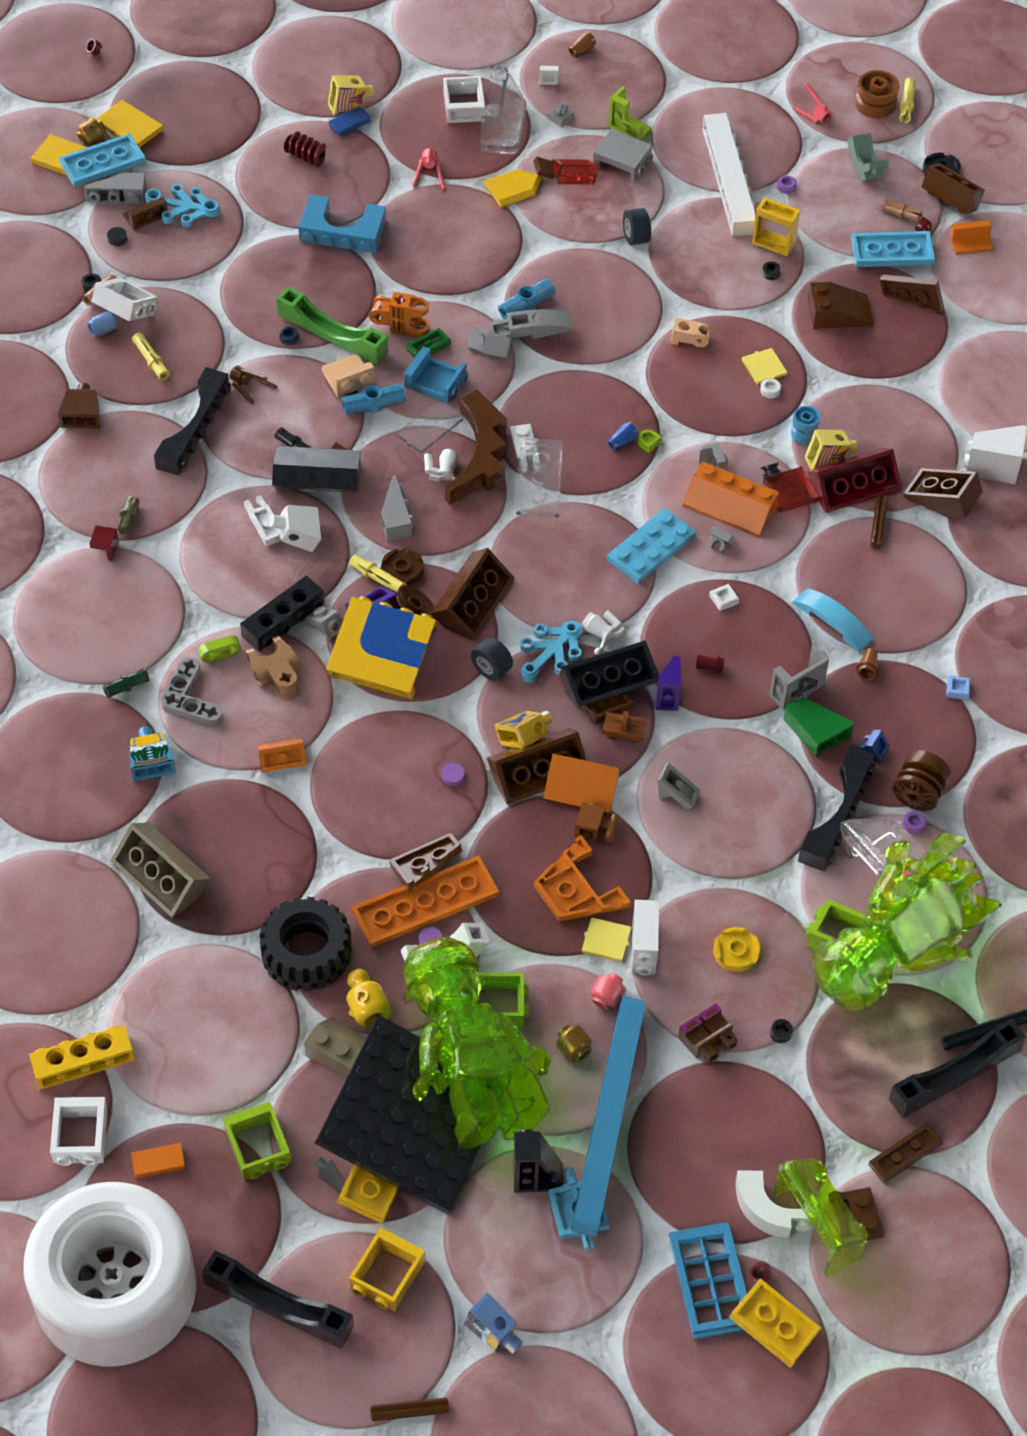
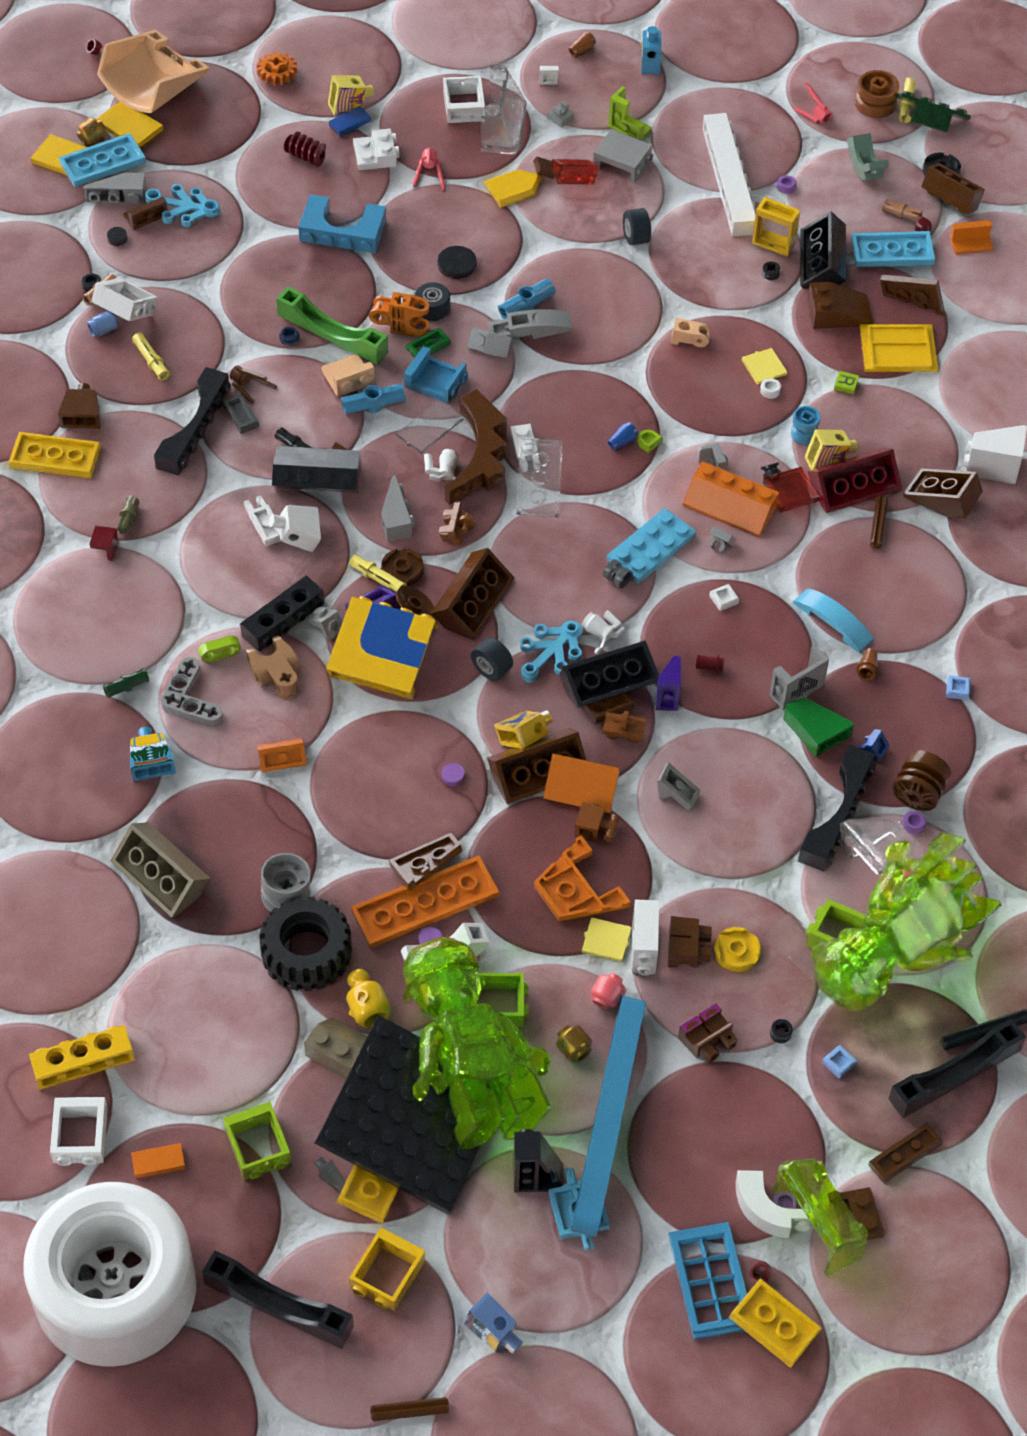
none -> yellow tile [8,432,101,479]
none -> light nougat windscreen [97,30,209,113]
none -> dark grey tile [223,395,259,434]
none -> orange gear [256,51,297,86]
none -> light grey wheel [261,853,310,911]
none -> white plate [353,129,400,171]
none -> black wheel [415,282,450,321]
none -> black tile [437,246,477,279]
none -> dark orange hips [439,502,476,546]
none -> dark grey wheel [603,559,633,589]
none -> dark azure torso [641,26,662,74]
none -> reddish brown hips [668,916,712,968]
none -> medium lavender tile [772,1191,798,1209]
none -> black slope [800,211,847,289]
none -> light blue tile [822,1045,857,1079]
none -> lime tile [834,371,859,395]
none -> yellow piece [860,324,938,372]
none -> dark green bracket [896,91,971,133]

